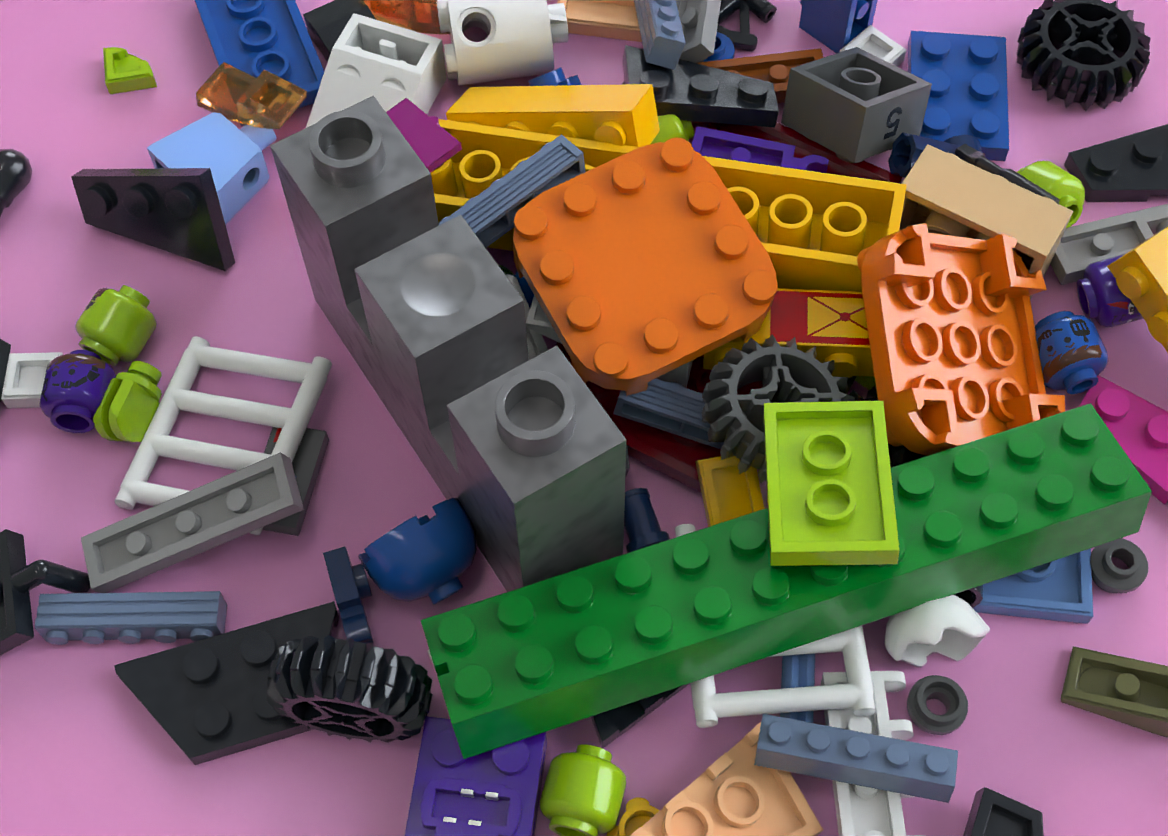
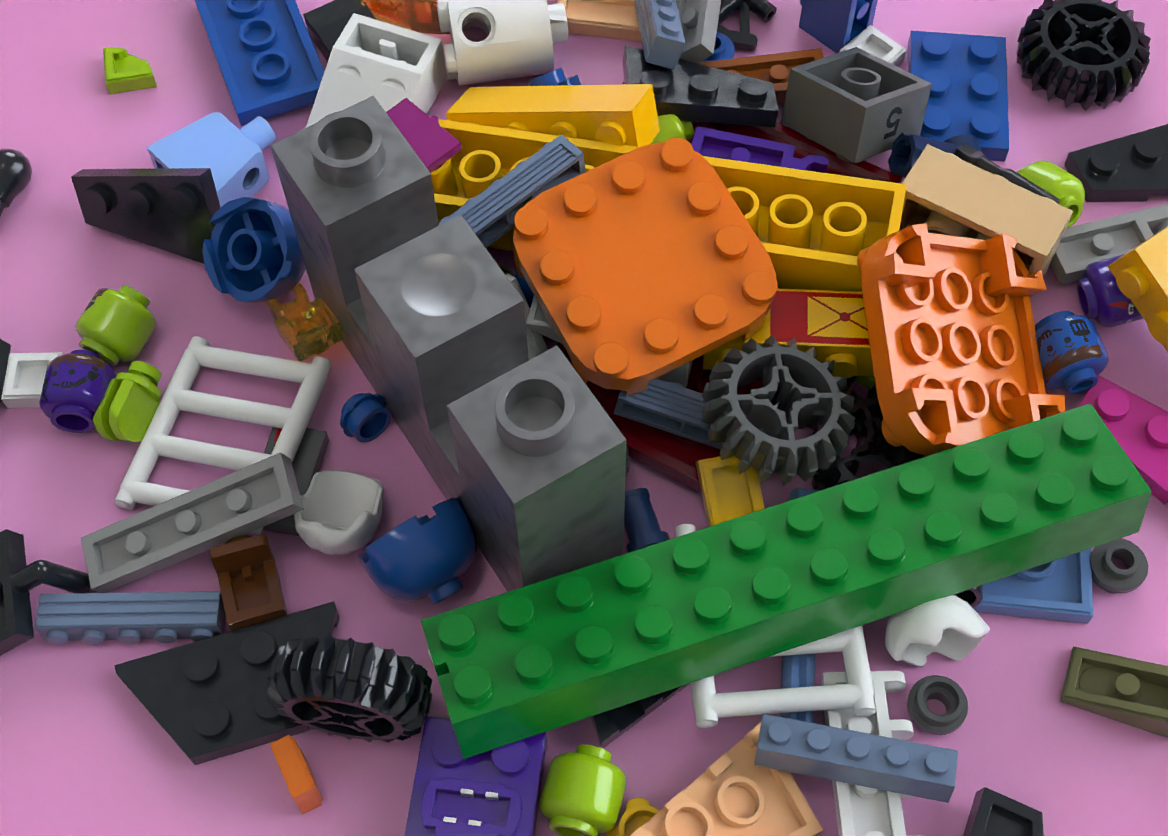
clear orange slope [196,62,307,129] -> none
dark blue plate [323,546,374,644] -> none
lime plate [763,401,900,566] -> none
none -> blue cylinder [202,197,306,303]
none -> reddish brown bracket [209,534,288,631]
none -> clear yellow plate [266,284,346,361]
none -> orange tile [270,735,323,814]
none -> white hair [294,470,384,555]
none -> blue plate [340,393,391,443]

